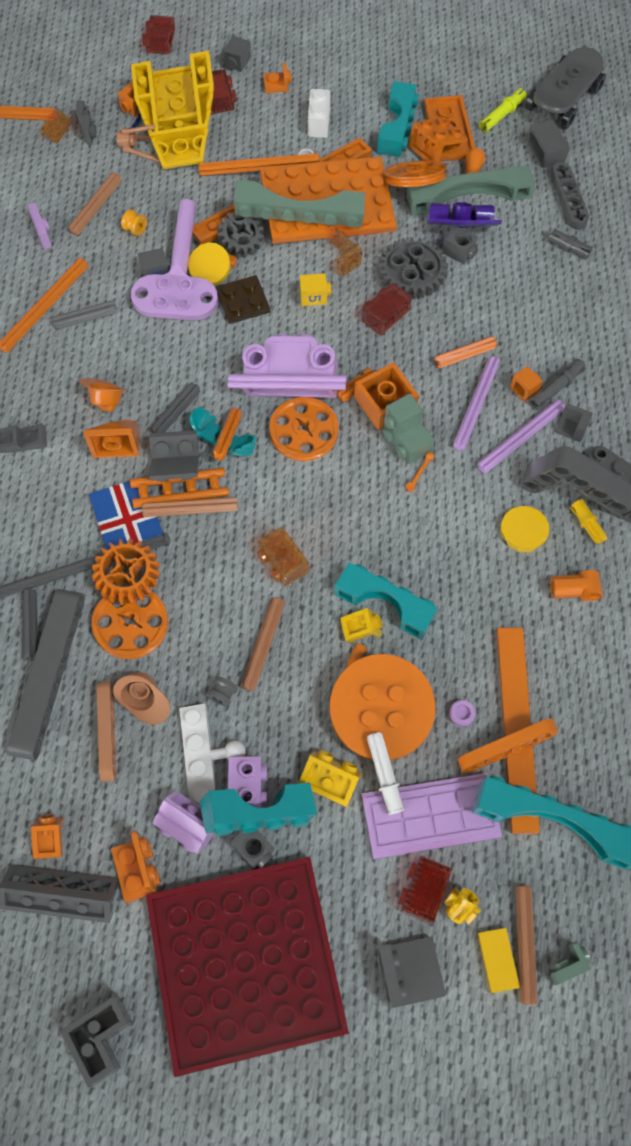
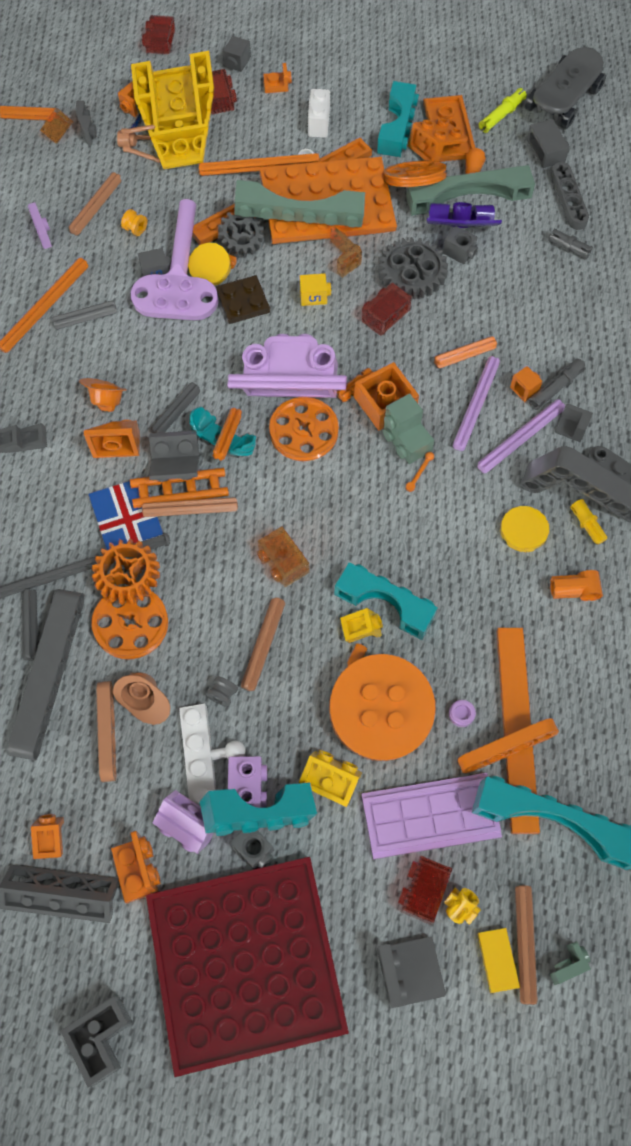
white axle [367,732,405,815] -> none

